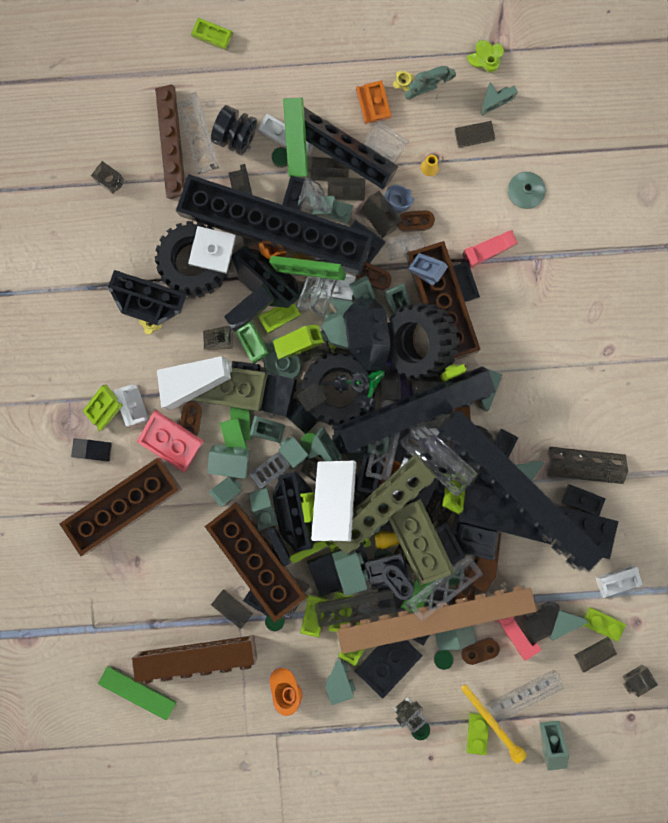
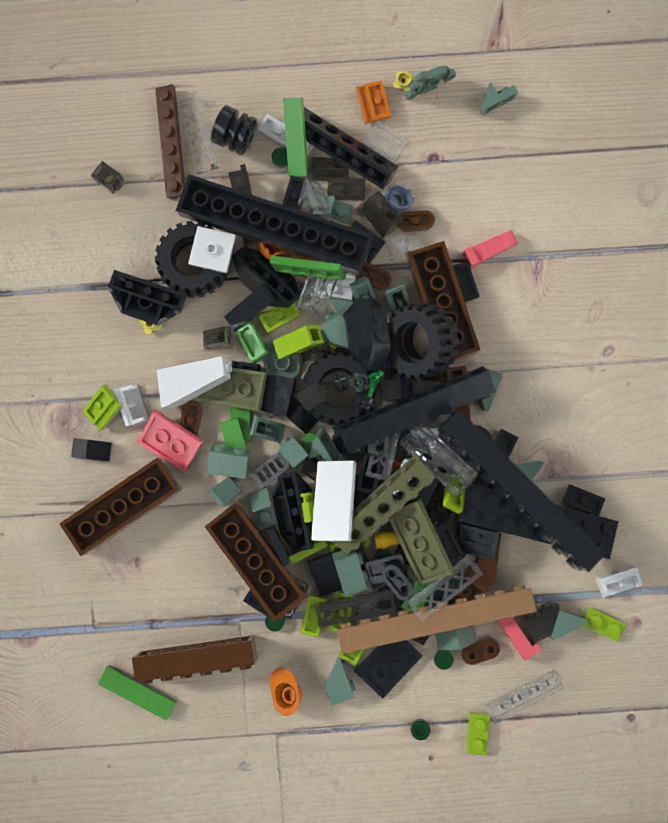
lime plate [191,17,233,50] -> none
clear smoke tile [211,589,253,629] -> none
clear smoke brick [393,697,427,734] -> none
sand blue slope [408,253,448,285] -> none
yellow cone [421,155,439,176] -> none
lime plate [441,364,466,382] -> none
clear smoke tile [454,121,495,148] -> none
yellow piece [461,684,527,764] -> none
lime plate [467,40,504,73] -> none
sand green dish [508,172,546,209] -> none
sand green slope [540,721,569,771] -> none
clear smoke fence [546,447,629,484] -> none
clear smoke tile [574,637,617,673] -> none
clear smoke brick [622,665,658,697] -> none

